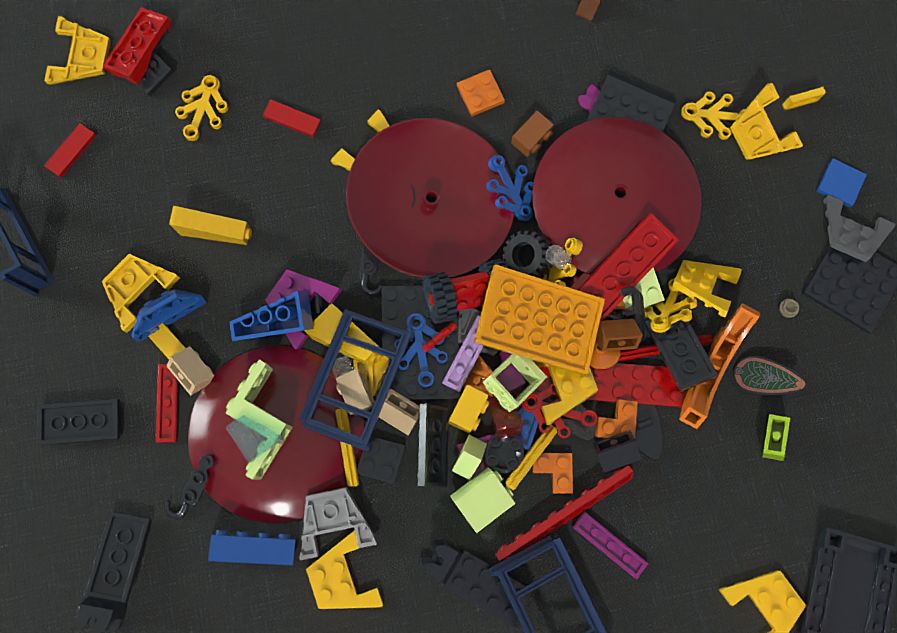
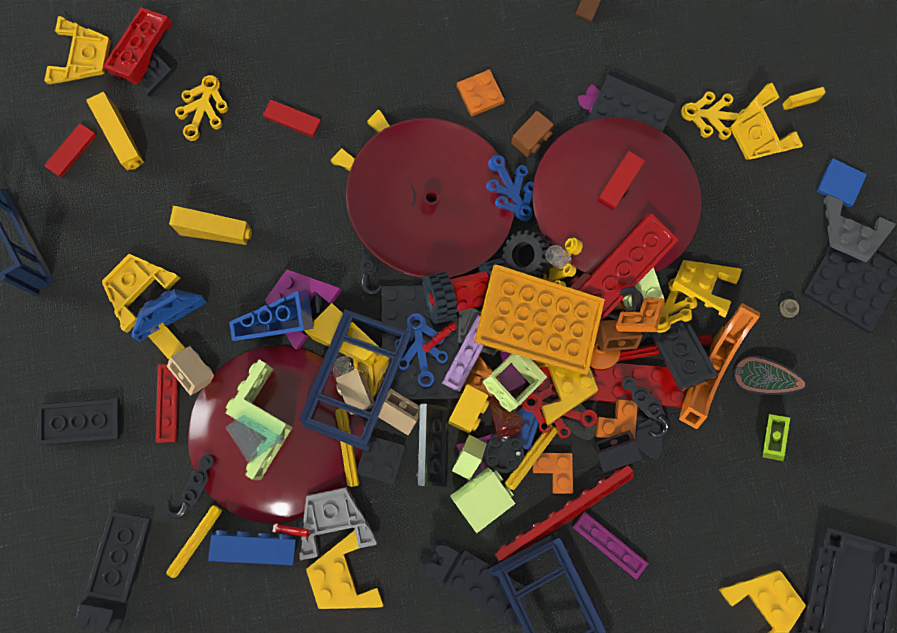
none -> yellow slope [86,92,144,171]
none -> yellow axle [166,505,222,578]
none -> red wheel [272,524,310,537]
none -> red tile [598,151,645,209]
none -> orange plate [616,298,665,332]
none -> black piece [621,376,670,438]

